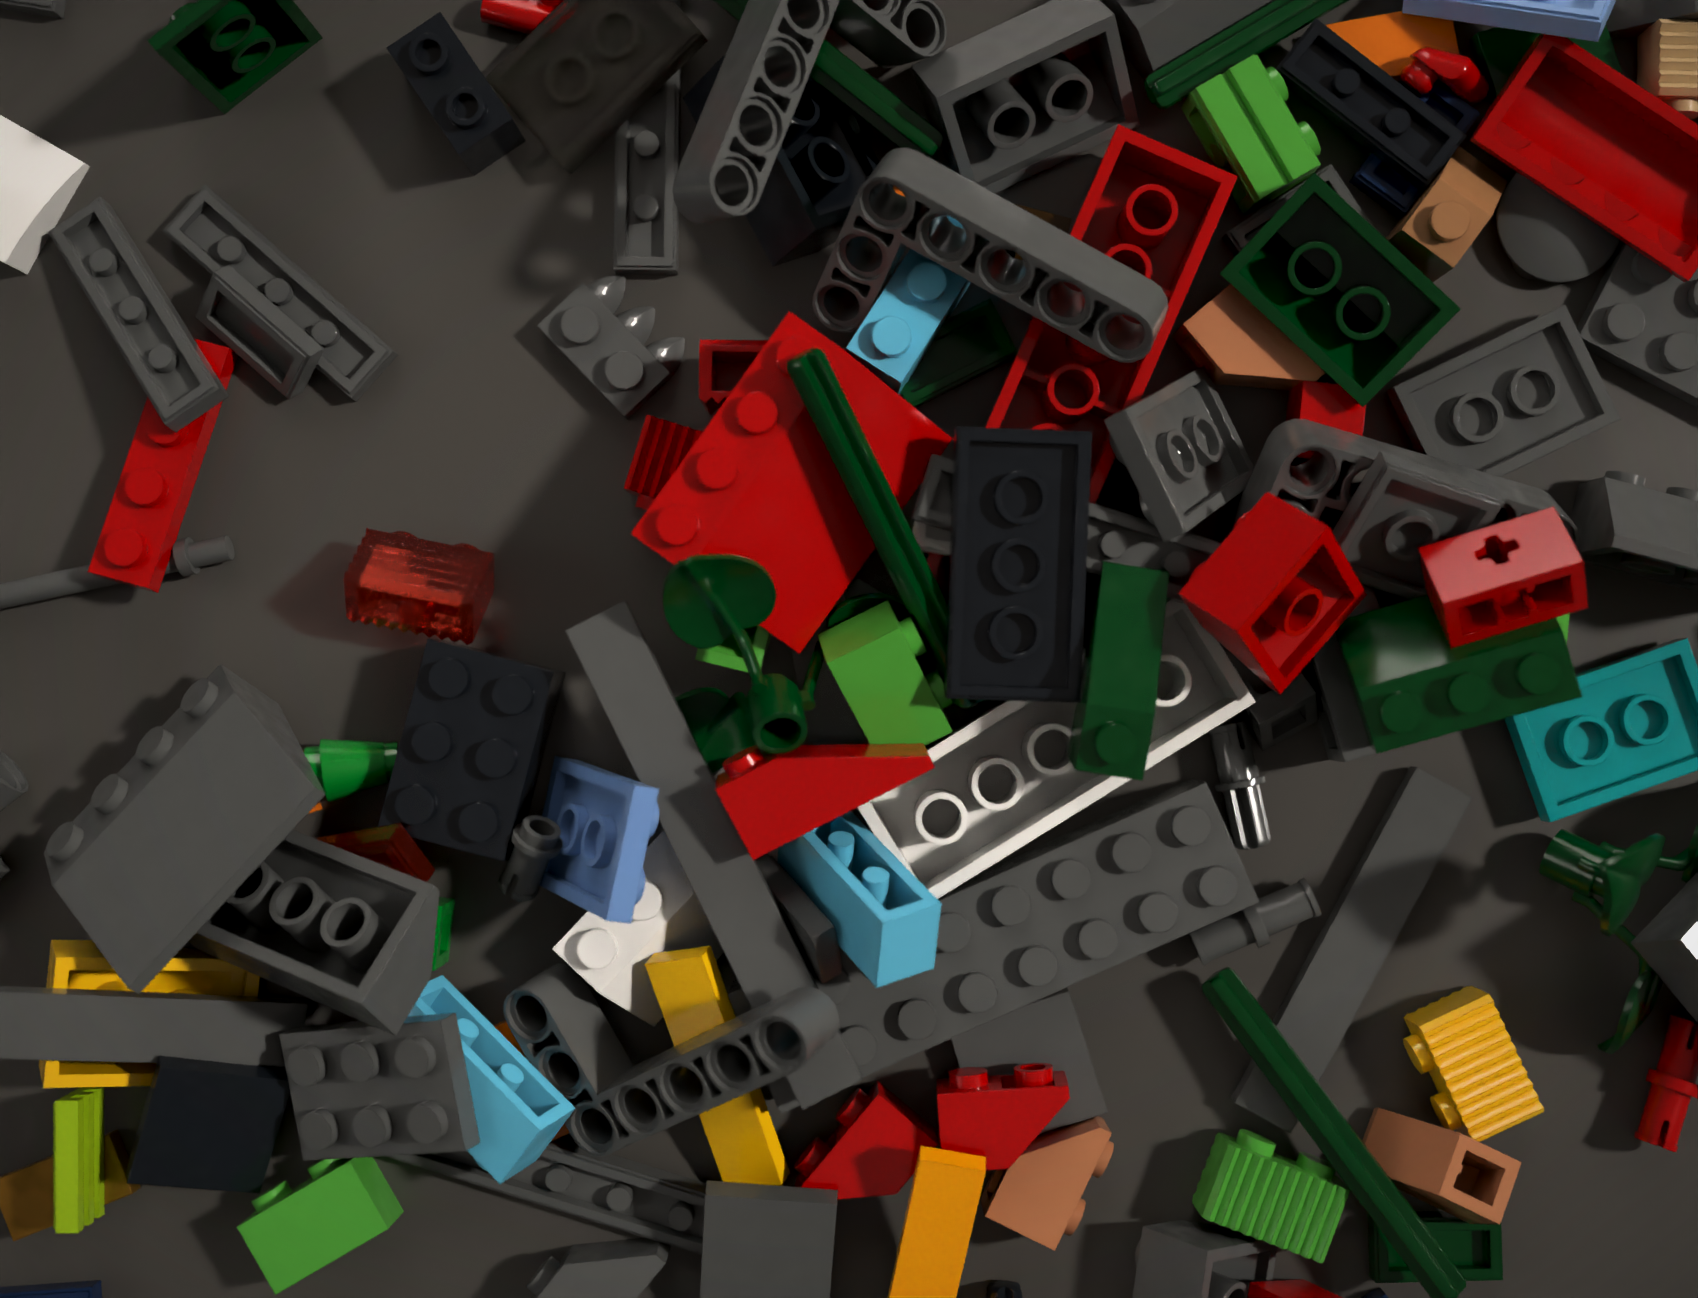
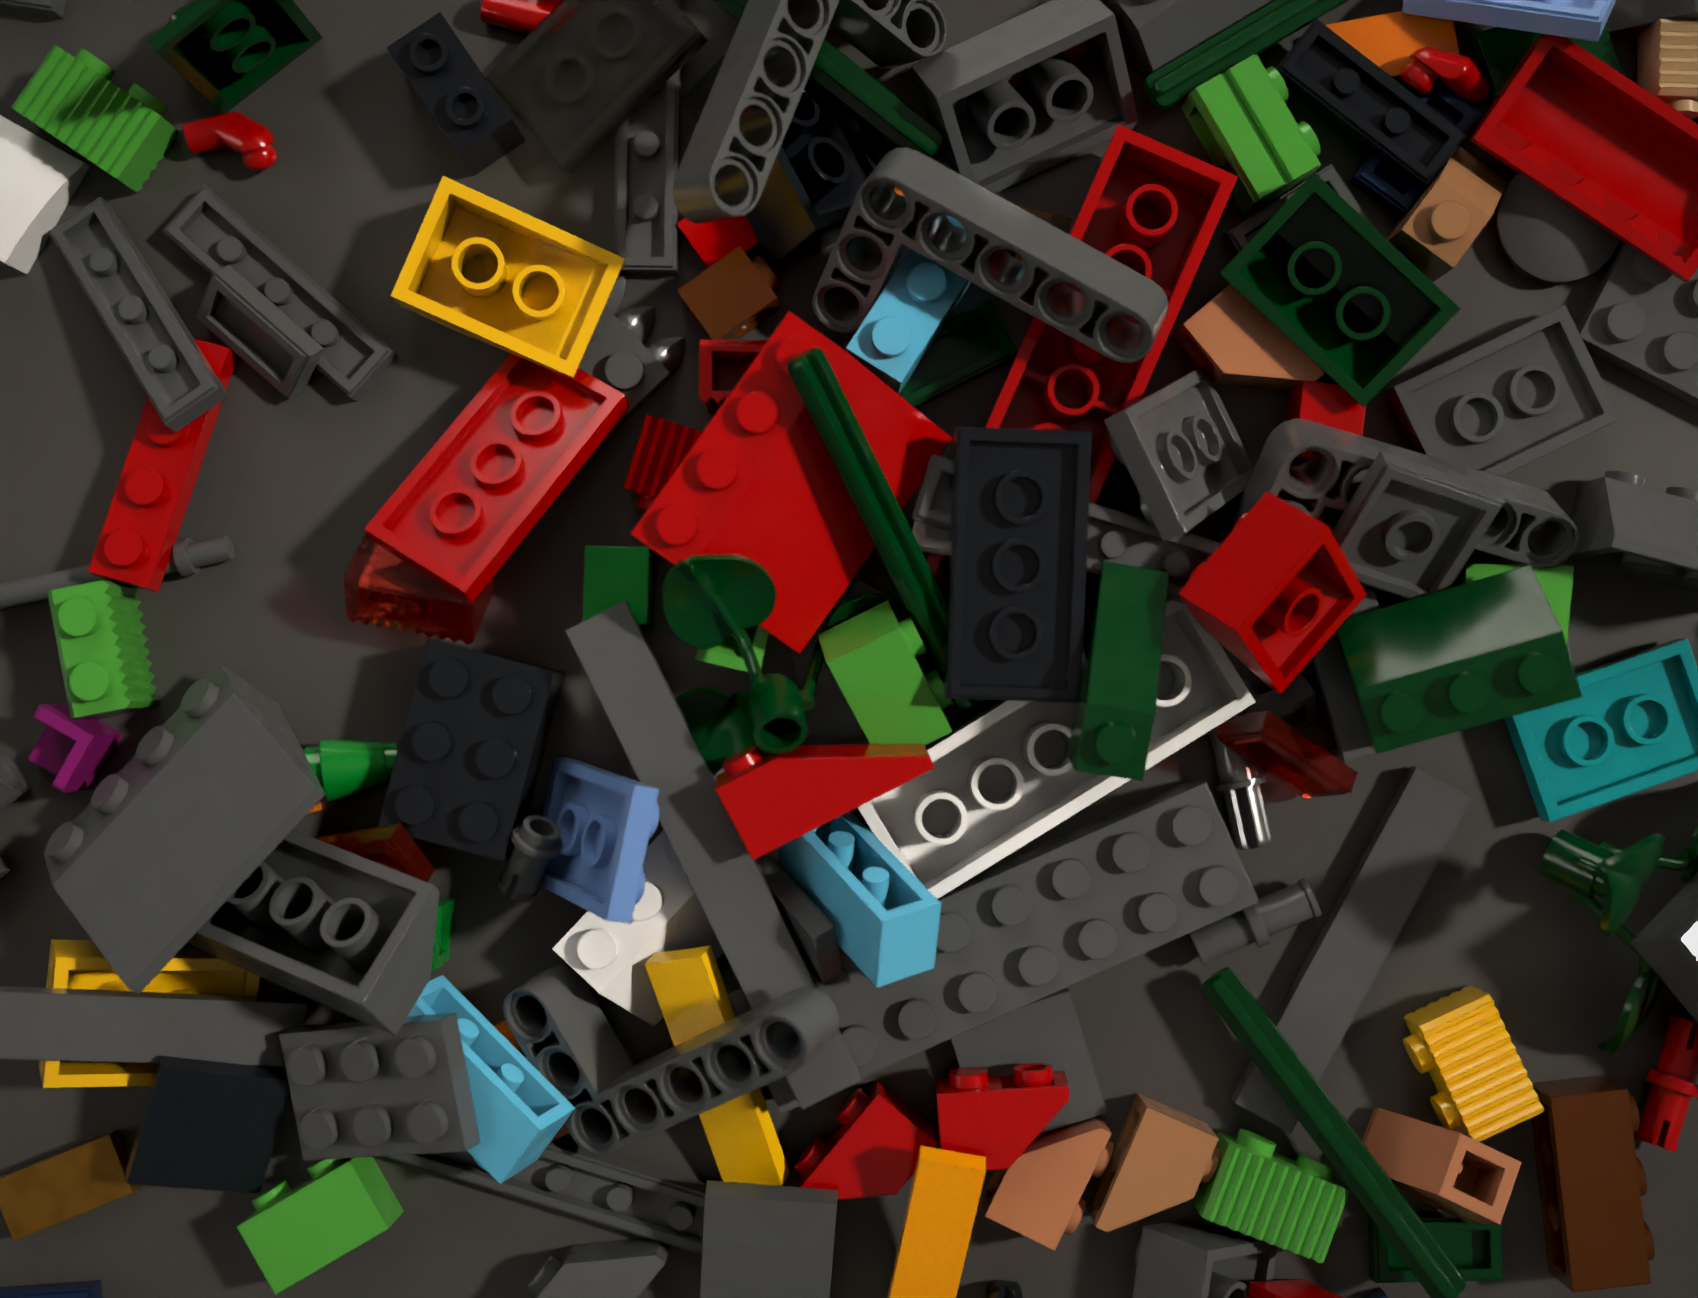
lime tile [53,1087,105,1234] -> none
red brick [1418,506,1588,648] -> none
none -> bright green brick [11,44,179,193]
none -> magenta panel [28,704,124,793]
none -> bright green brick [47,580,159,719]
none -> red arm [183,111,278,171]
none -> red plate [364,354,629,604]
none -> yellow slope [390,176,625,379]
none -> green brick [582,545,656,627]
none -> red tile [676,193,762,268]
none -> reddish brown brick [677,245,781,340]
none -> medium nougat slope [1087,1093,1220,1233]
none -> clear red tile [1216,710,1357,799]
none -> reddish brown brick [1531,1075,1655,1293]

